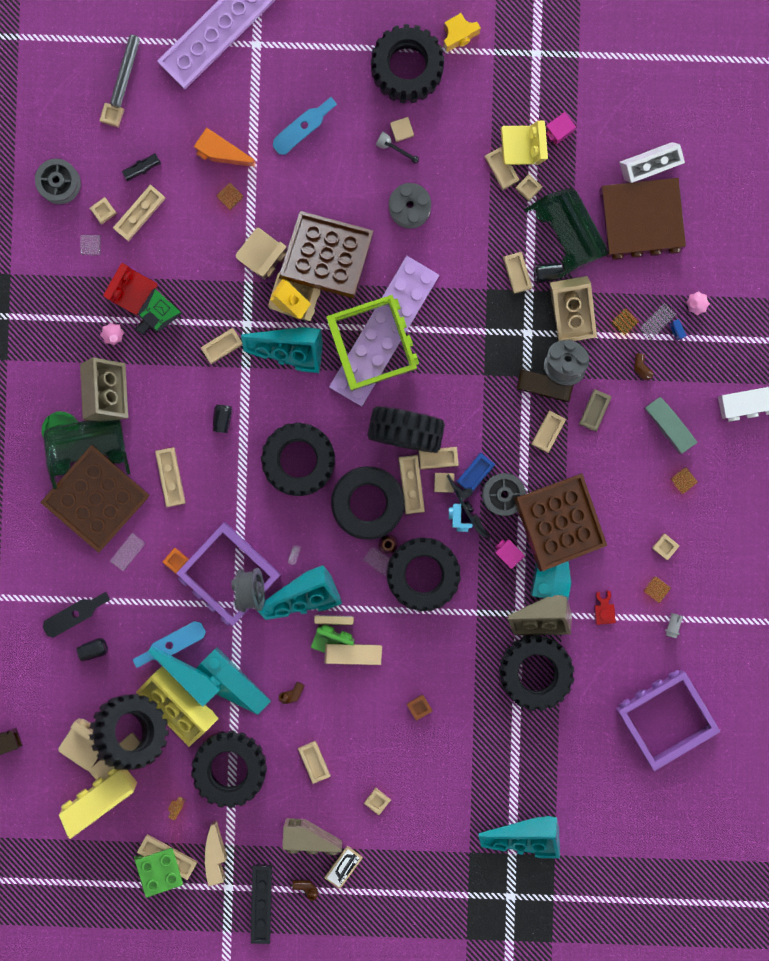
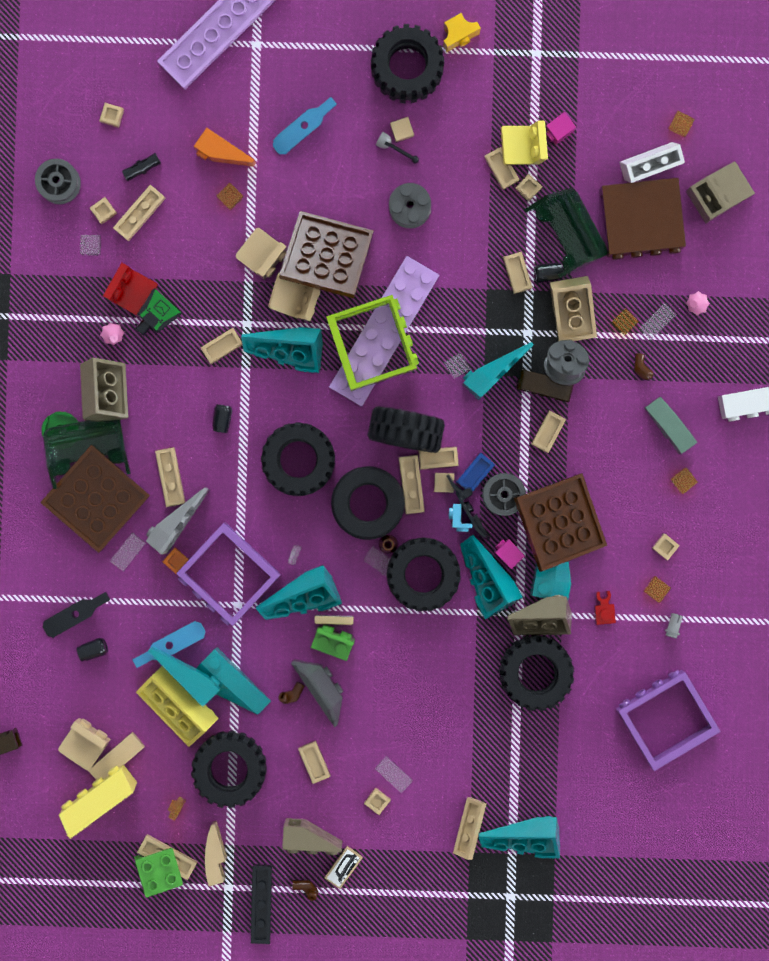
black tyre [89,694,169,770] -> none
dark grey axle [110,35,140,108] -> none
dark grey wheel [231,568,265,612] -> none
yellow brick [269,280,311,319] -> none
tan tile [324,644,382,665] -> none
dark orange plate [406,694,433,721] -> none
dark tan tile [579,389,612,432] -> none
blue tile [669,319,687,341] -> none
none -> light grey wedge [146,487,210,555]
none -> dark grey wedge [291,659,344,727]
none -> clear piece [375,756,413,793]
none -> clear tile [444,353,470,379]
none -> tan plate [453,797,487,860]
none -> teal wedge [460,535,523,619]
none -> teal wedge [462,342,534,400]
none -> clear yellow tile [668,111,695,137]
none -> dark tan slope [686,161,755,224]

